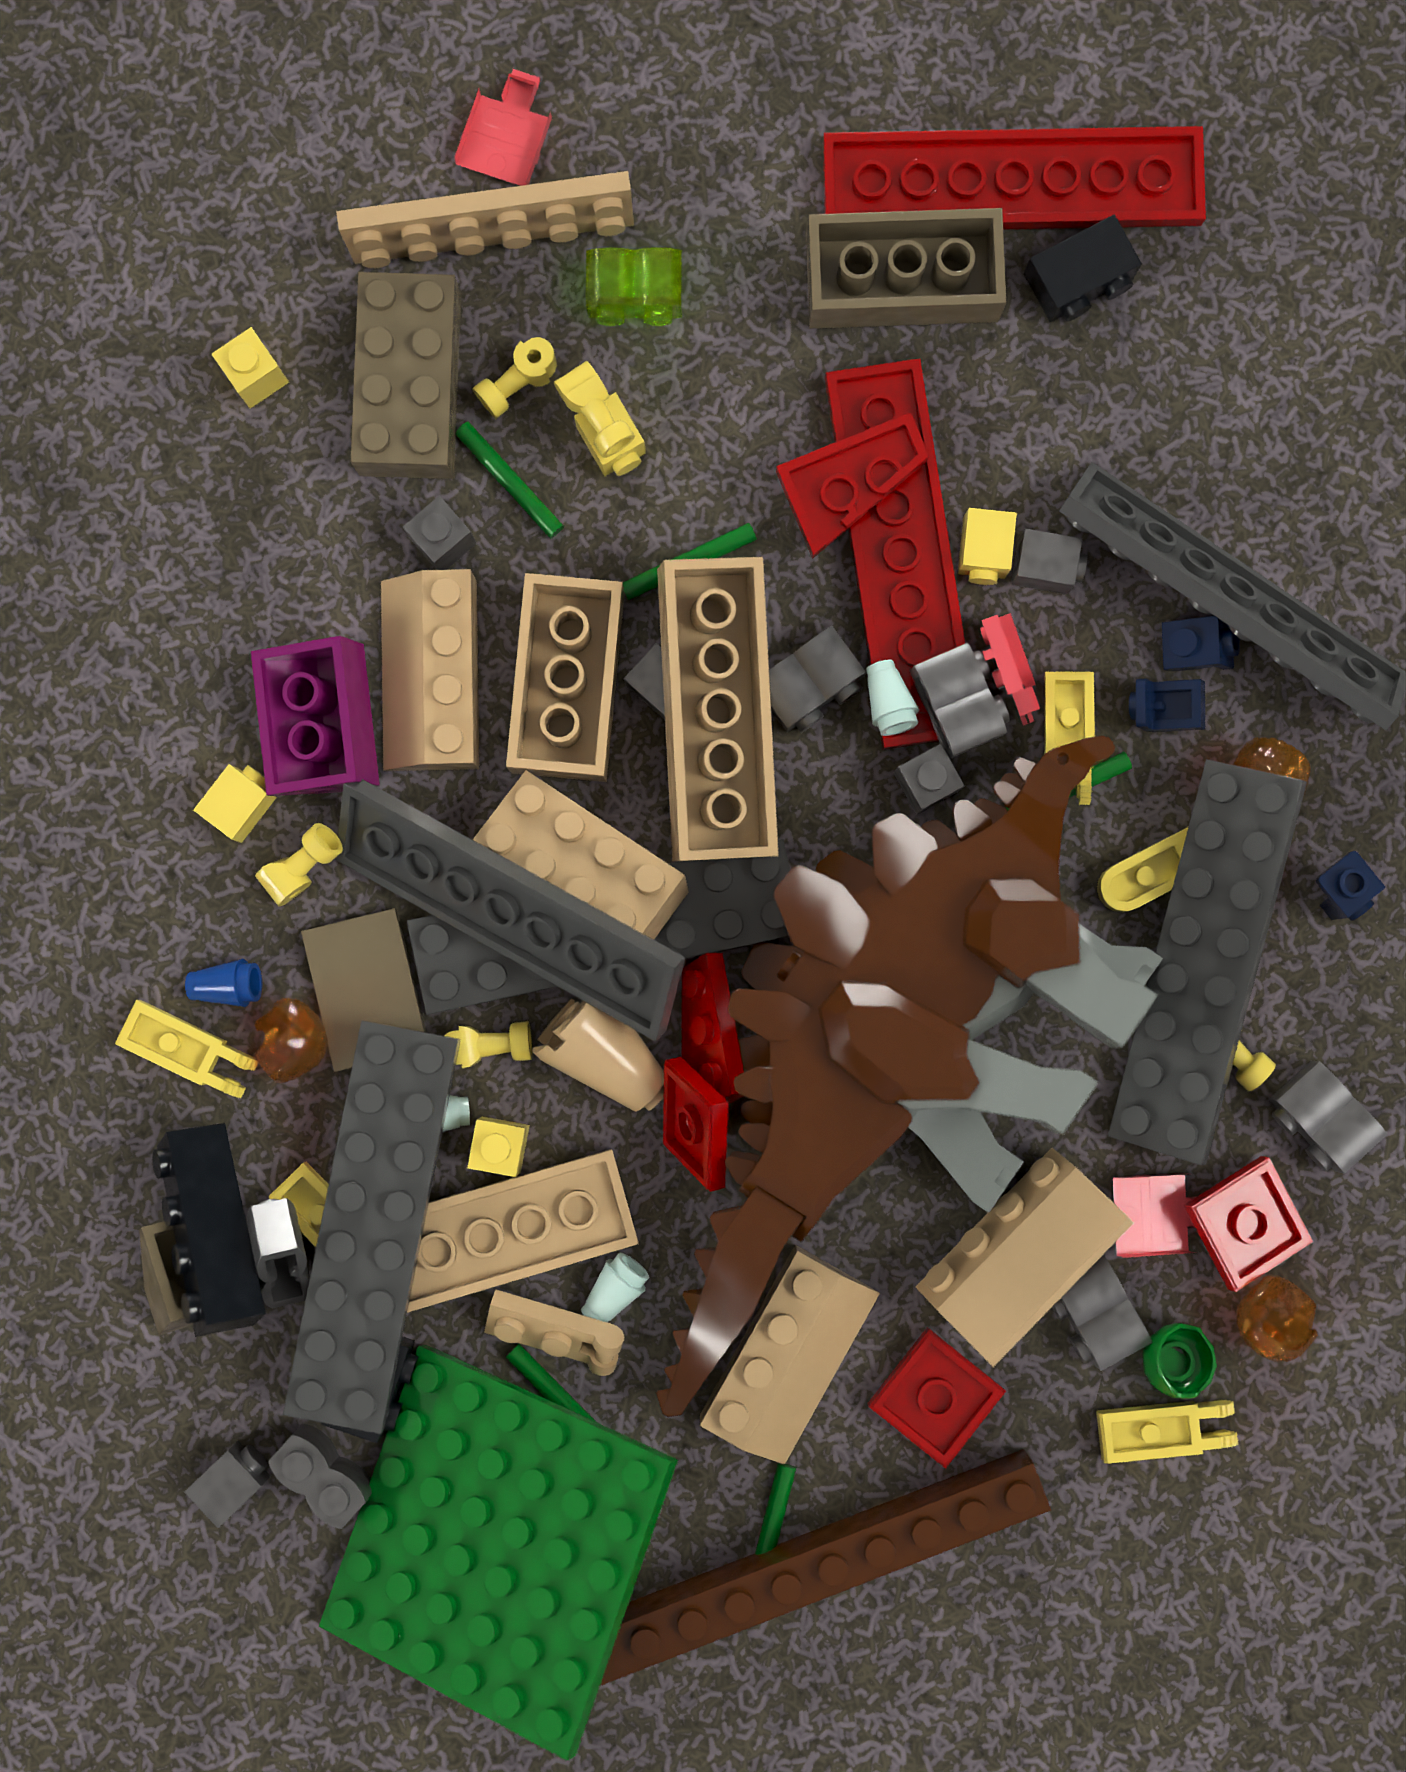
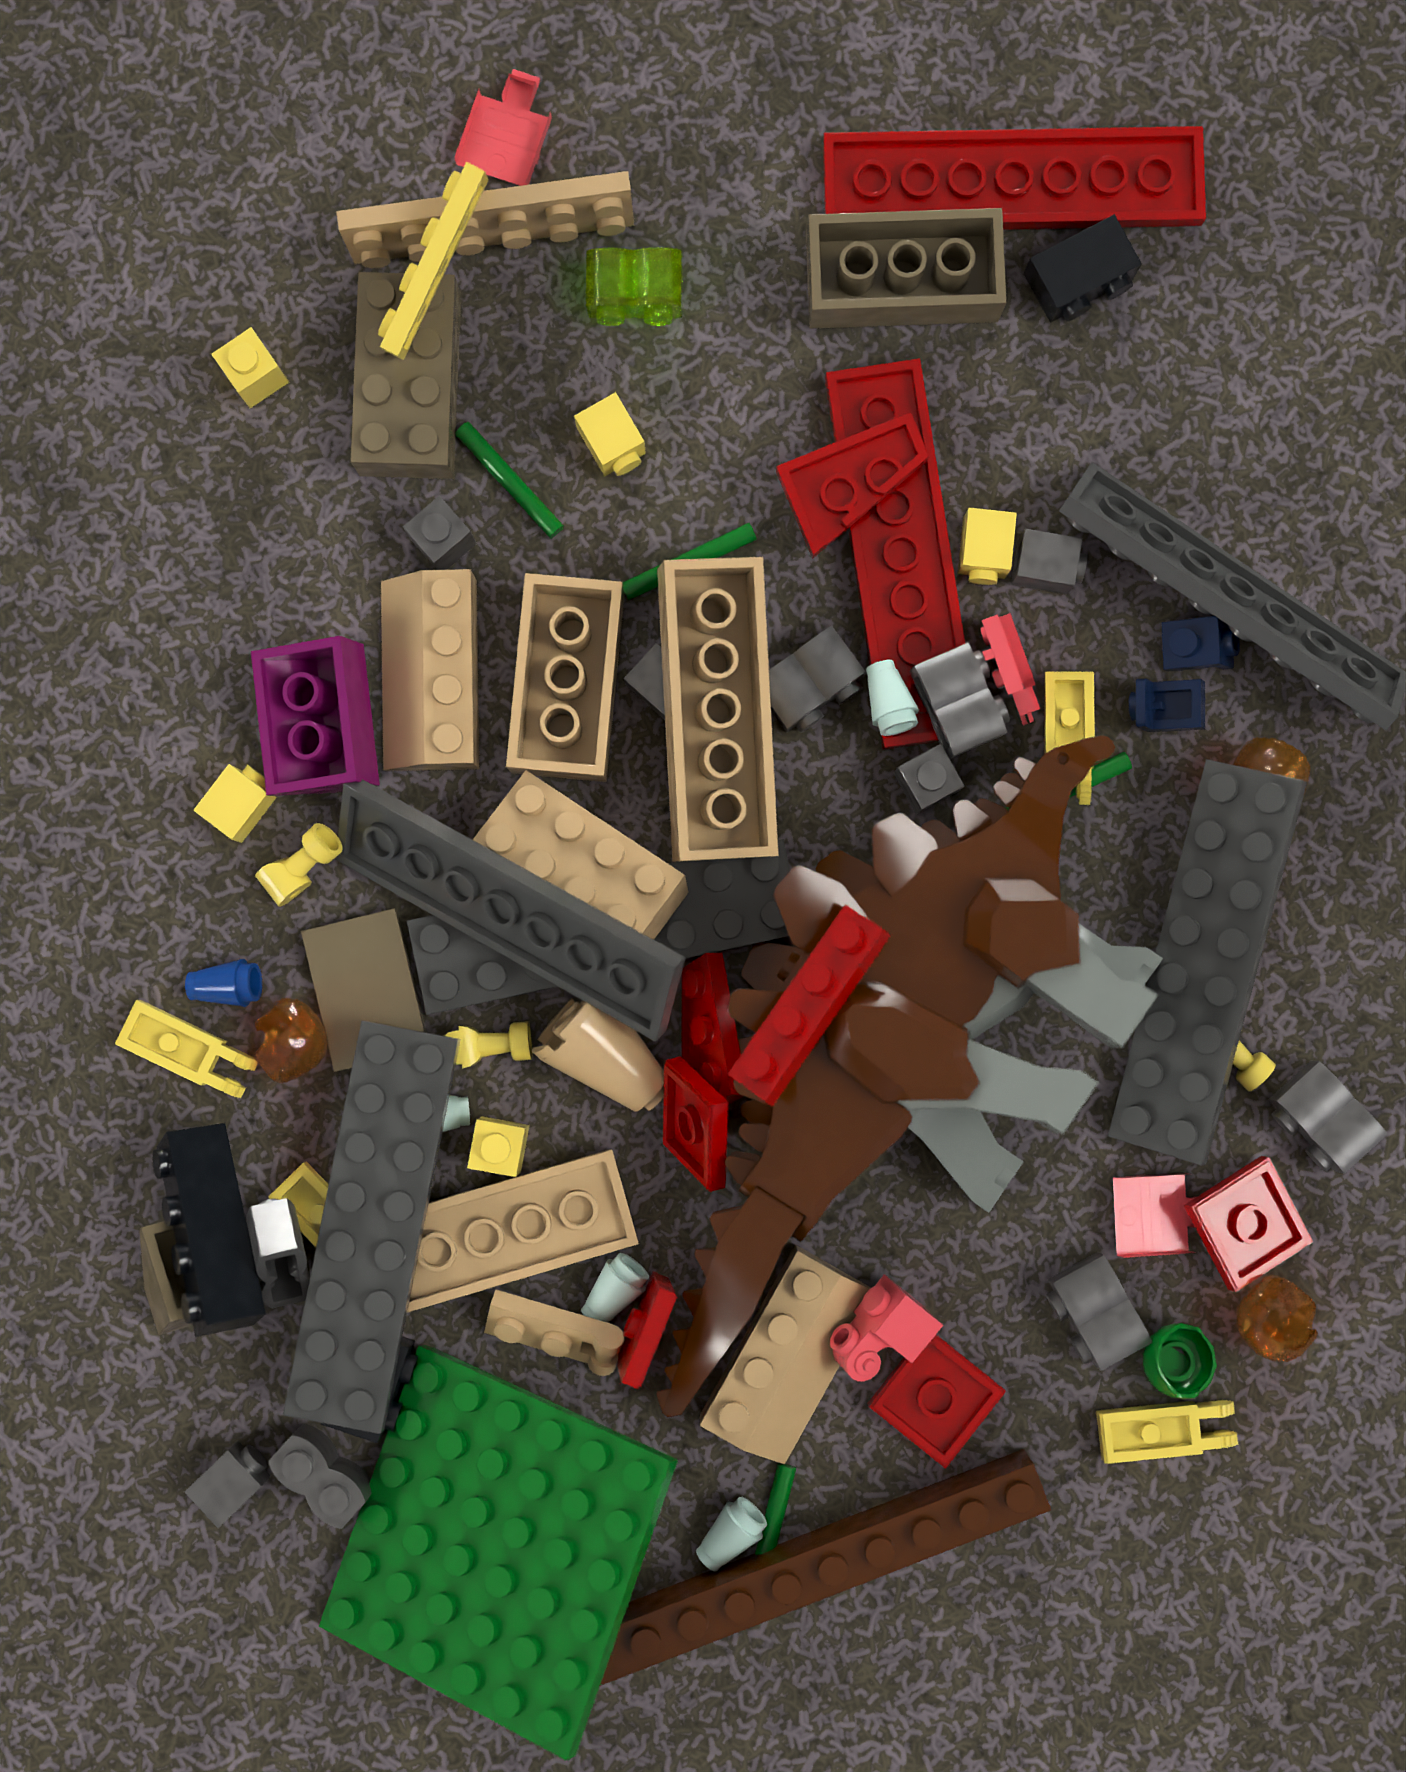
light yellow leg [472,337,557,419] -> none
green bar [505,1344,596,1422] -> none
light yellow leg [554,361,635,458] -> none
tan slope [916,1148,1134,1367] -> none
light yellow plate [1097,826,1189,912] -> none
dark blue bracket [1316,851,1386,921] -> none
none -> light yellow plate [378,162,488,360]
none -> red plate [617,1271,677,1389]
none -> light aqua cone [696,1497,767,1572]
none -> red plate [728,904,891,1106]
none -> coral brick [830,1274,943,1381]

